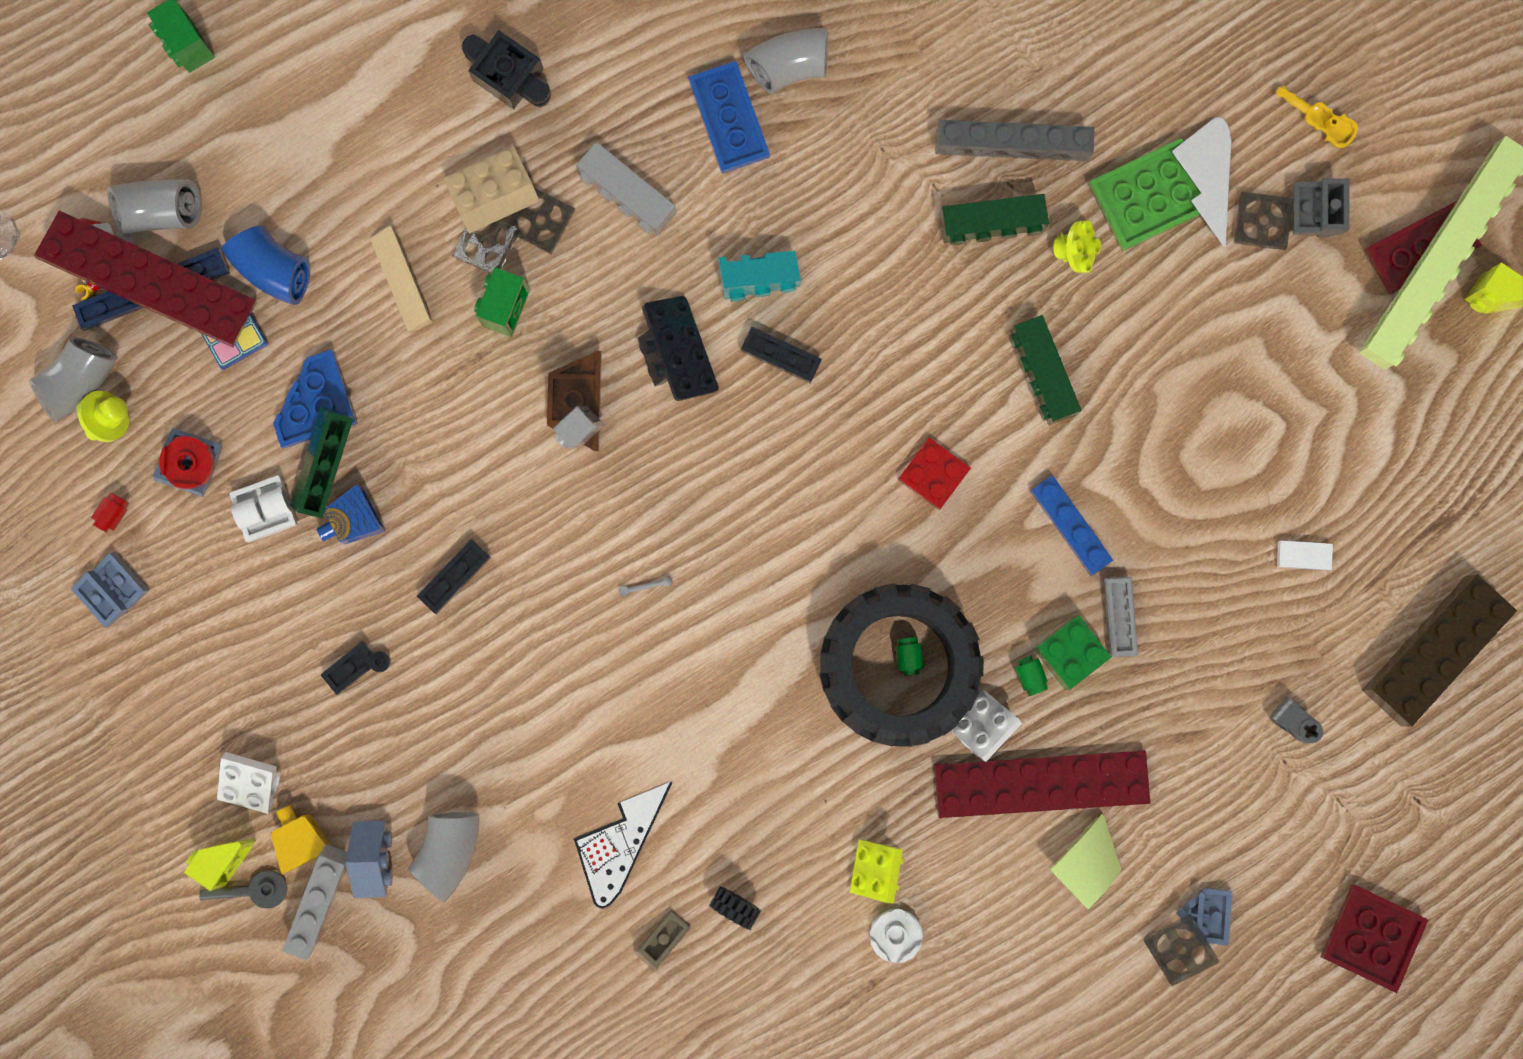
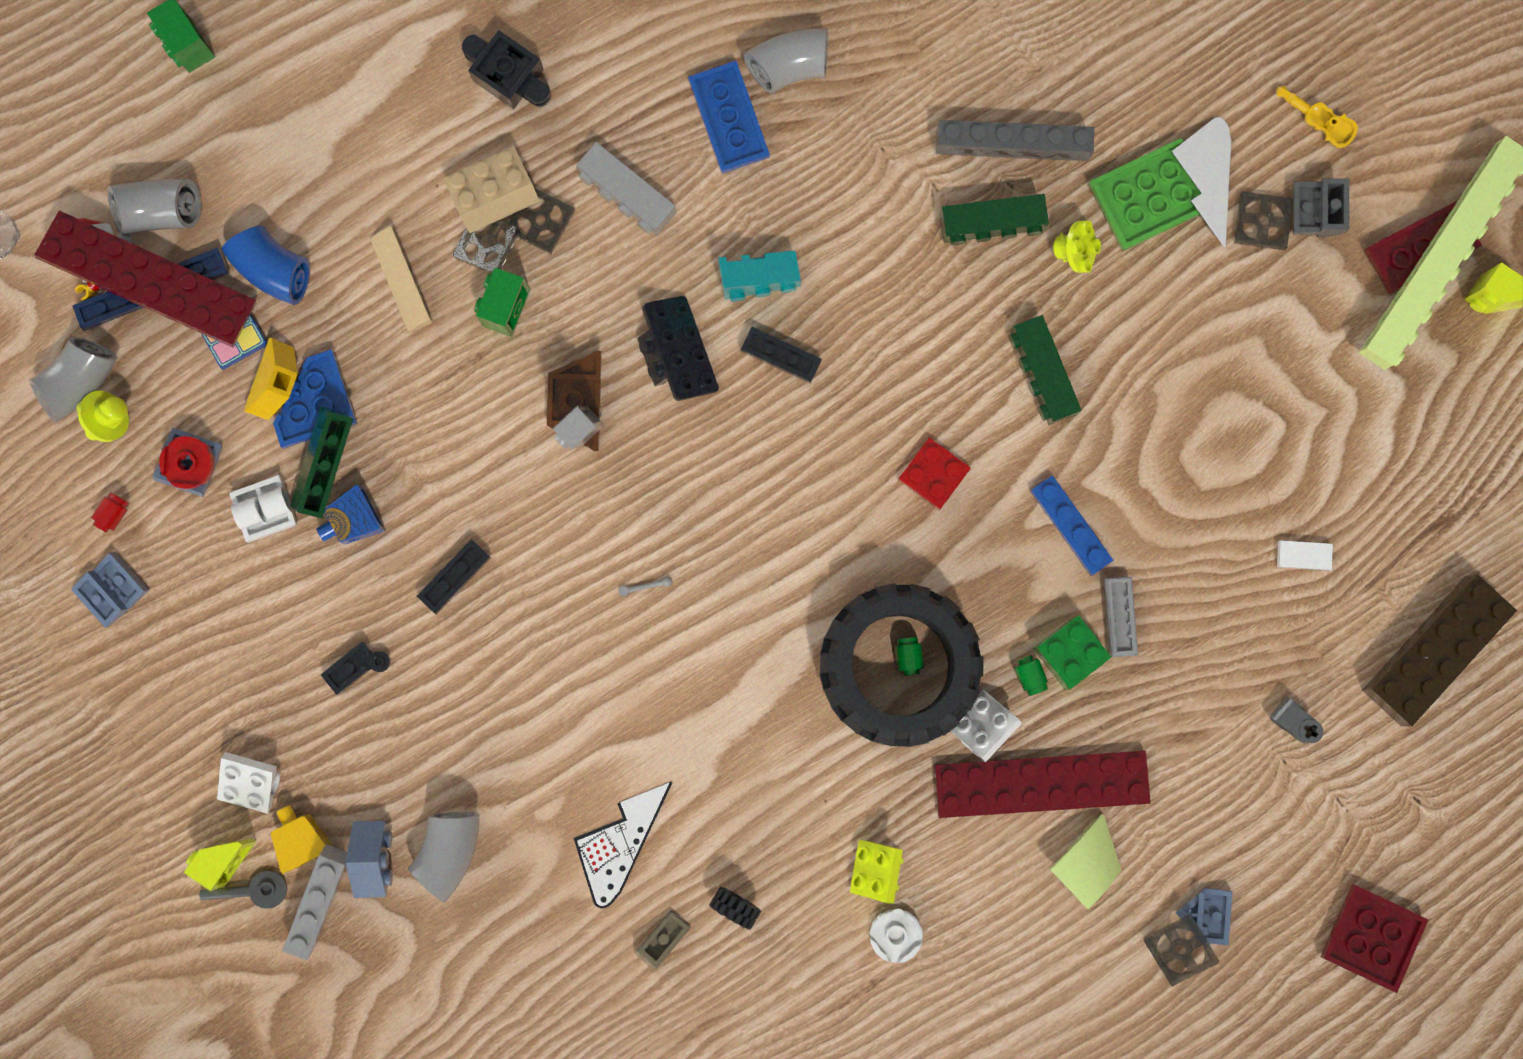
none -> yellow slope [244,338,298,420]

